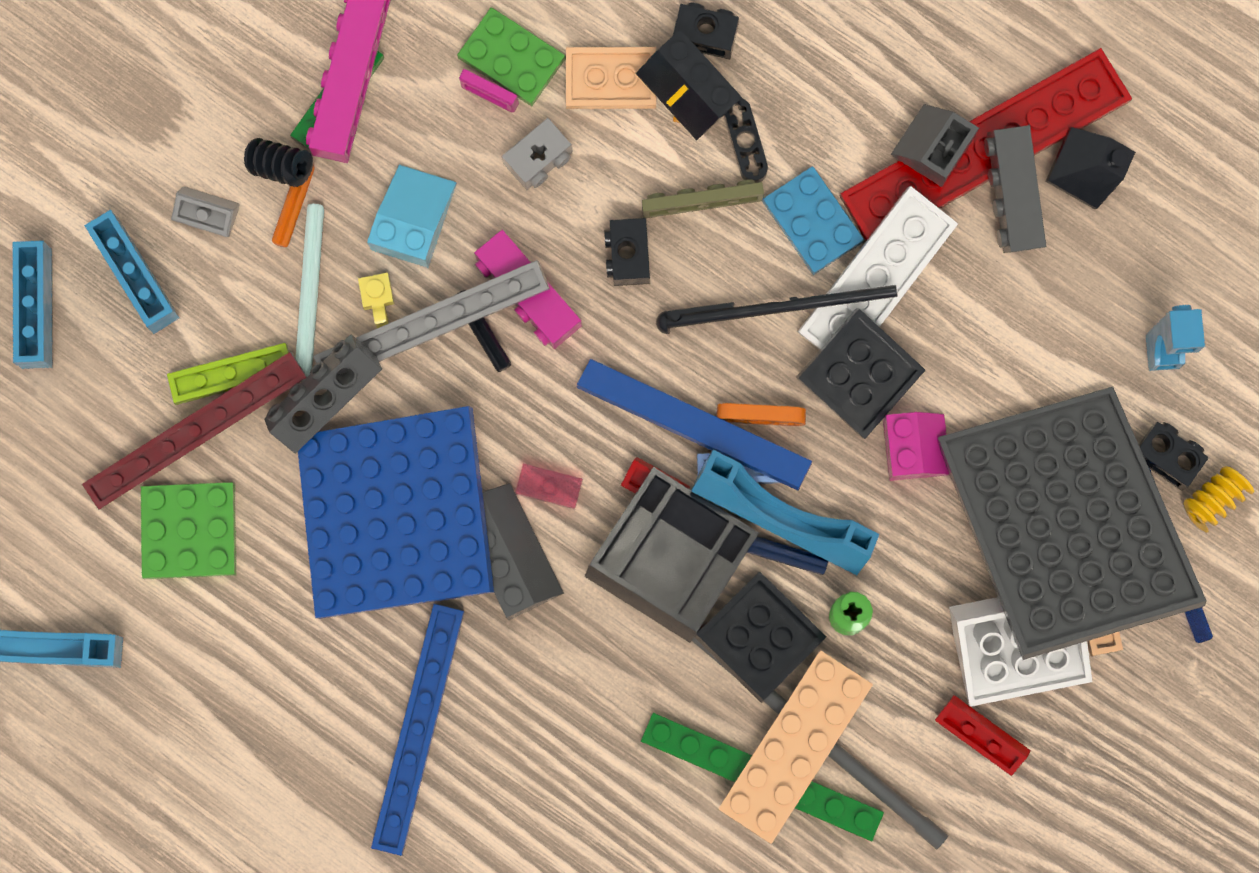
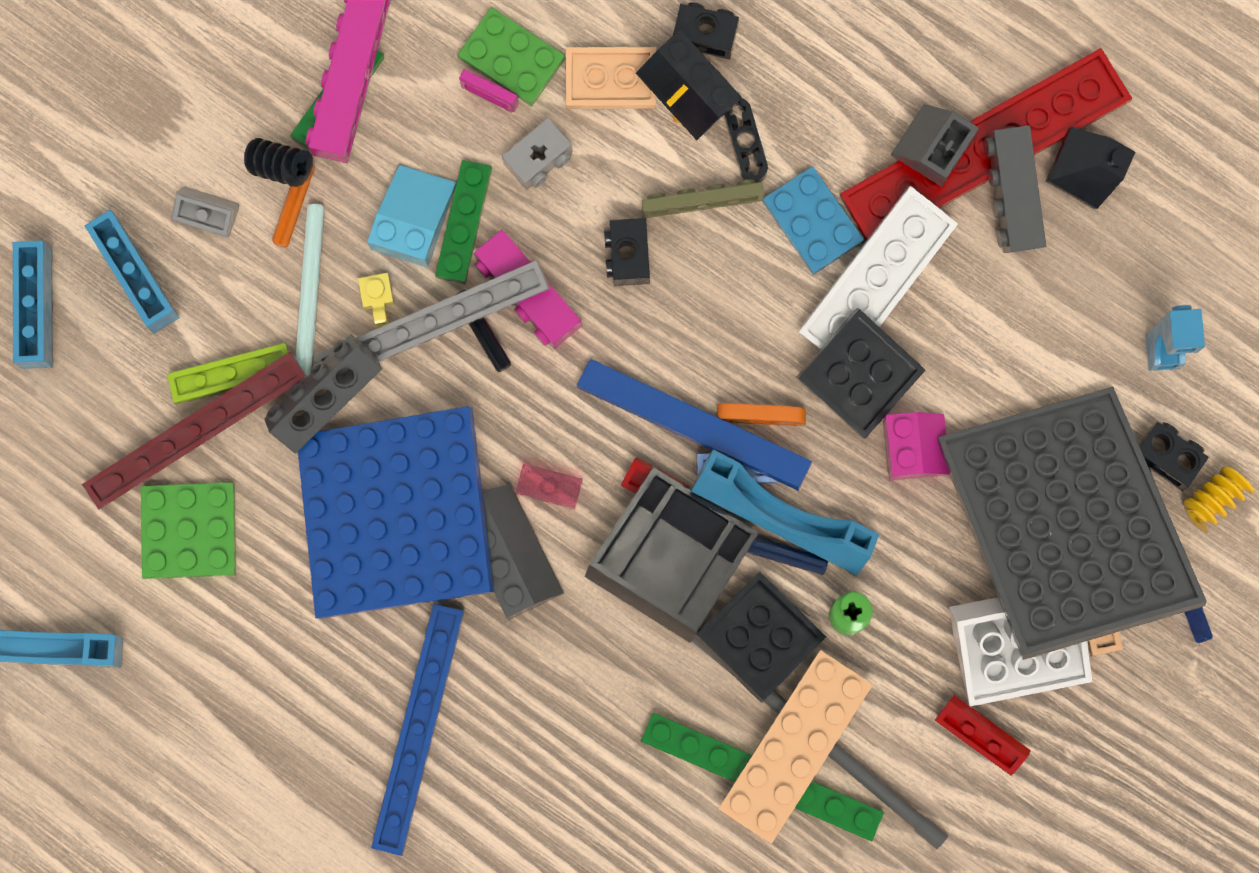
black bar [656,285,898,334] -> none
none -> green plate [435,160,492,284]

